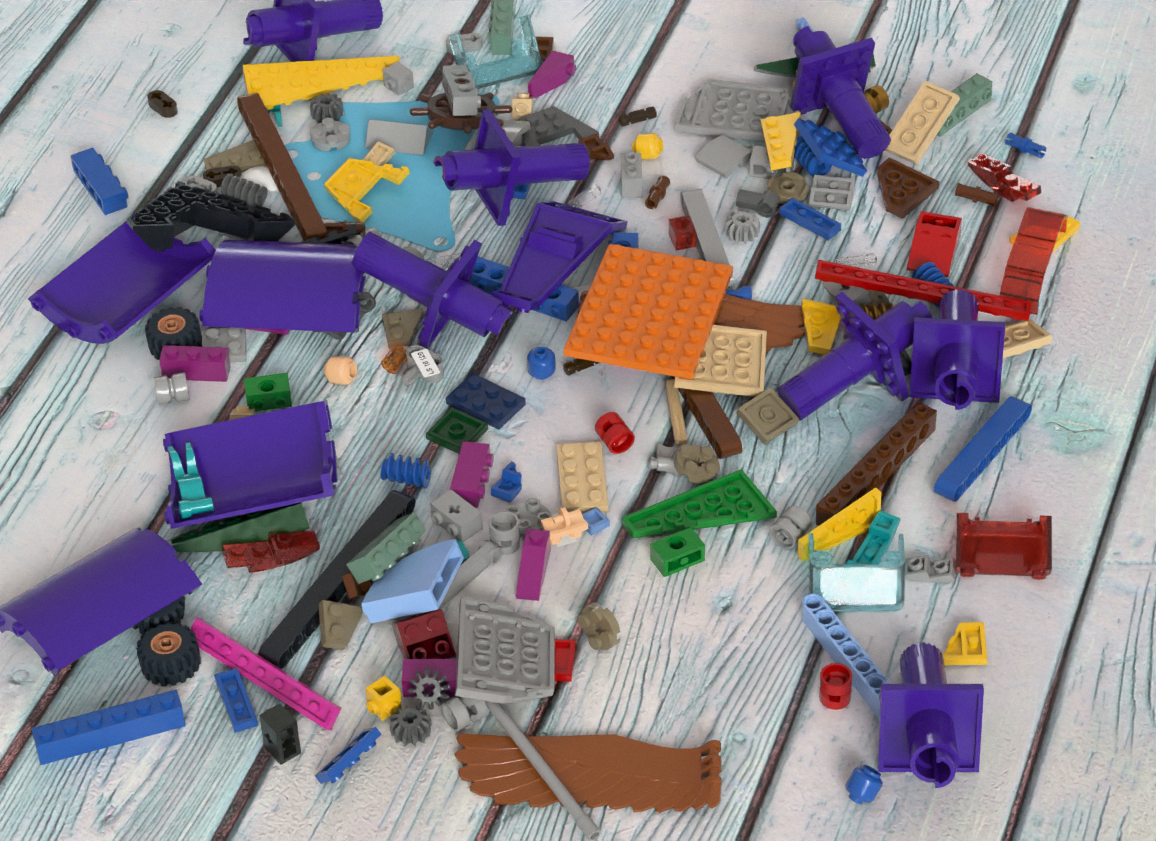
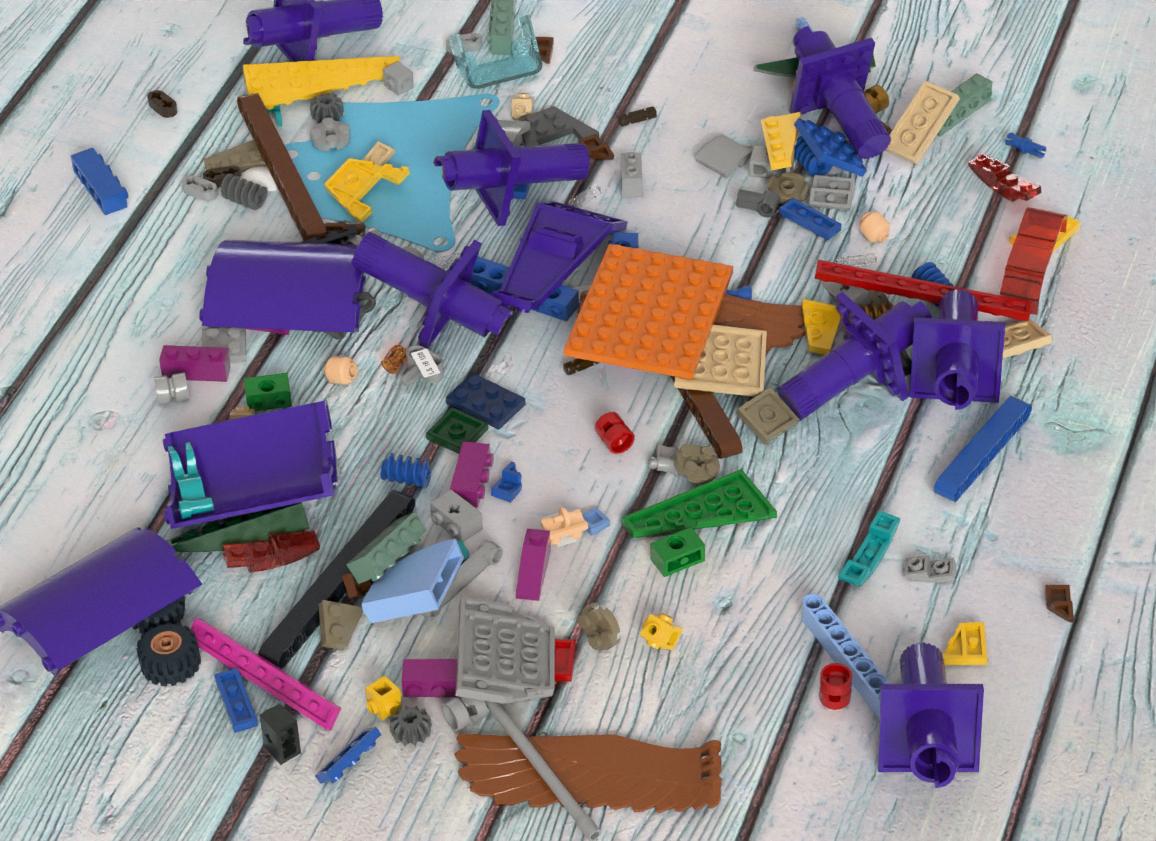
dark purple panel [28,214,216,344] -> none
blue brick [31,689,186,765] -> none
black wedge [127,181,295,252] -> none
black wheel [145,307,202,360] -> none
light grey slope [365,119,434,156] -> none
dark tan wing [382,308,424,349] -> none
dark red slope [392,609,456,659] -> none
dark grey gear [408,668,451,710] -> none
brick [409,65,513,134] -> none
light grey wheel [489,511,520,555] -> none
light grey dish [506,498,552,534] -> none
blue head [527,347,556,380] -> none
magenta slope [528,50,576,99] -> none
tan plate [556,441,608,513] -> none
yellow head [632,133,664,160] -> none
reddish brown pin [645,176,670,209] -> none
tan axle [665,379,687,446] -> none
clear red brick [669,215,696,251] -> none
light grey plate [675,79,799,142] -> none
light grey beam [680,189,734,288] -> none
light grey gear [725,210,760,244] -> none
light grey wheel [769,506,812,549] -> none
yellow wing [798,488,882,561] -> none
clear light blue windscreen [808,533,905,612] -> none
reddish brown brick [816,402,937,526] -> none
blue head [845,765,883,804] -> none
reddish brown plate [877,157,940,219] -> none
red slope [907,211,962,277] -> none
clear red windscreen [954,513,1052,580] -> none
reddish brown pin [955,183,999,207] -> none
none -> yellow brick [640,613,683,650]
none -> light nougat head [859,212,890,243]
none -> reddish brown slope [1045,585,1074,622]

